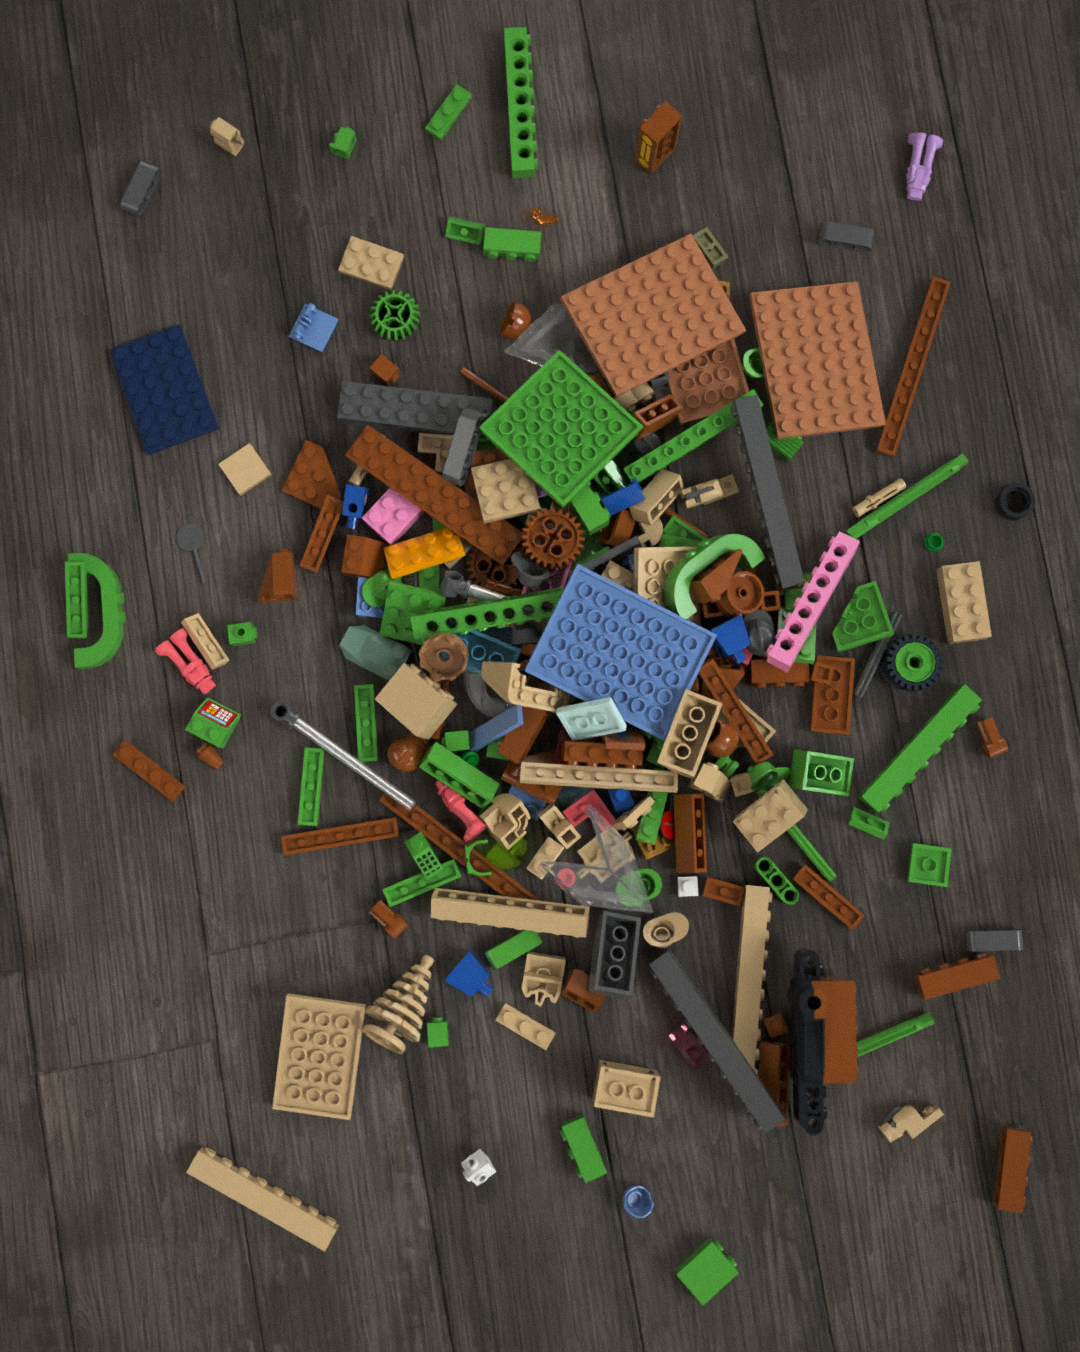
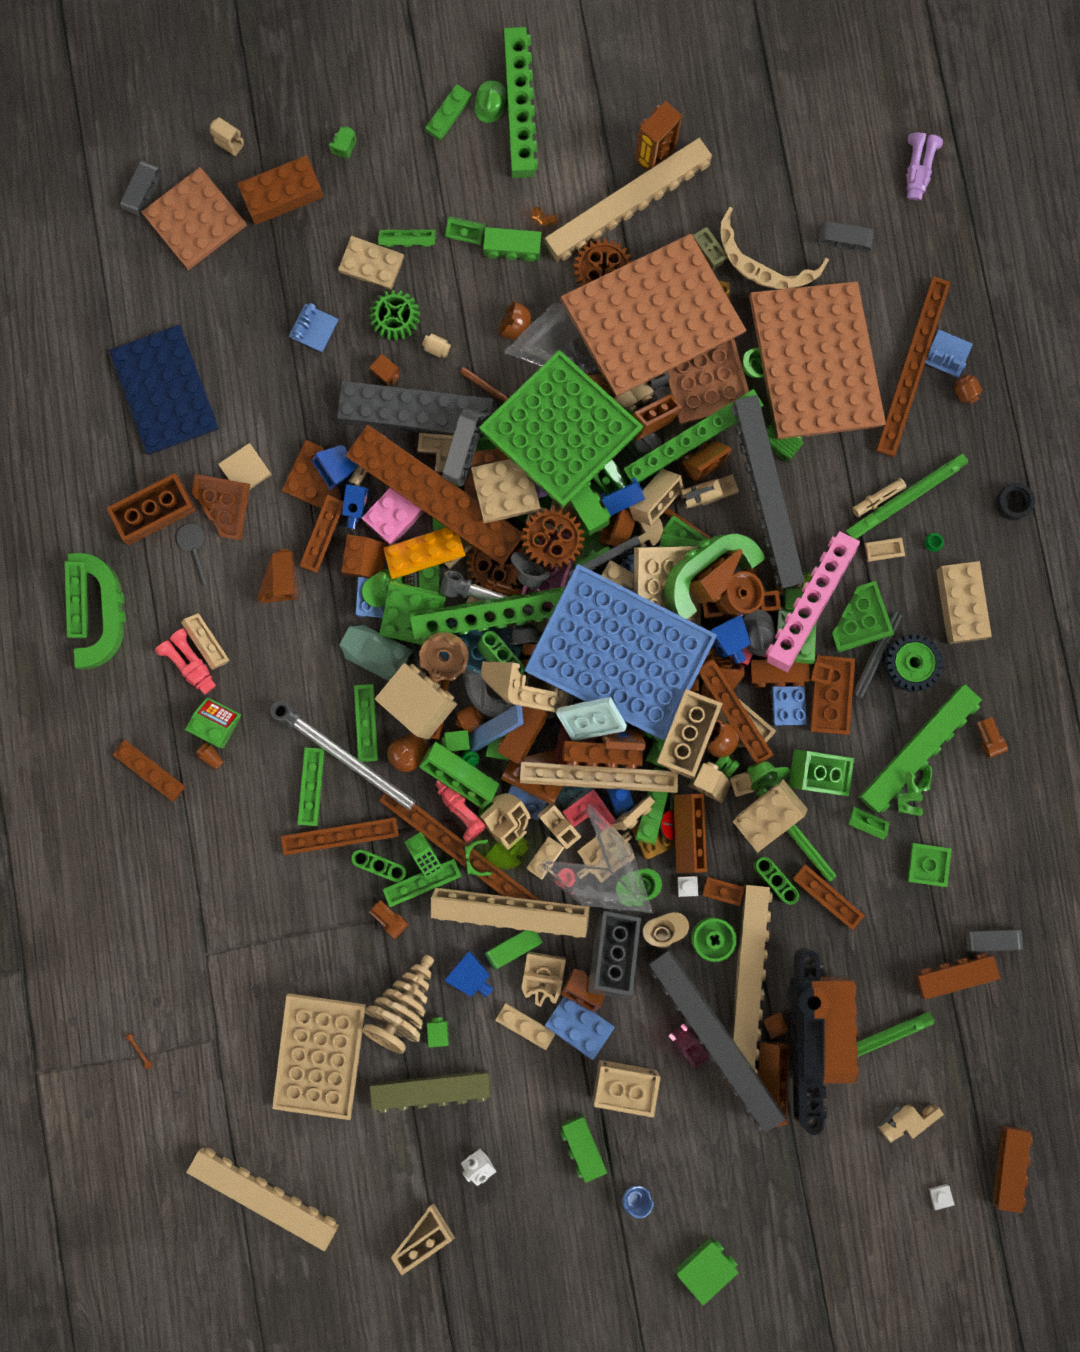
bright green brick [227,622,258,646] -> none
none -> dark orange brick [107,473,197,545]
none -> dark orange hinge [126,1034,153,1069]
none -> nougat plate [141,167,247,270]
none -> dark orange plate [192,474,250,540]
none -> dark orange brick [237,155,324,225]
none -> blue torso [311,445,357,491]
none -> bright green beam [352,850,407,882]
none -> olive brick [370,1071,491,1113]
none -> bright green plate [378,230,436,247]
none -> tan wedge [391,1204,455,1275]
none -> tan brick [422,333,451,358]
none -> dark orange head [456,705,486,733]
none -> bright green piece [474,81,507,123]
none -> bright green beam [477,631,524,675]
none -> medium blue plate [544,997,615,1060]
none -> tan brick [545,138,712,262]
none -> dark orange gear [573,238,633,286]
none -> dark orange slope [682,441,732,484]
none -> bright green wheel [691,917,736,962]
none -> tan windscreen [720,207,829,289]
none -> medium blue hinge [770,686,807,726]
none -> tan tile [864,537,905,562]
none -> bright green cap [898,793,923,816]
none -> bright green cap [905,765,932,793]
none -> medium blue hinge [925,329,973,378]
none -> white plate [928,1184,954,1210]
none -> dark orange head [954,374,982,404]

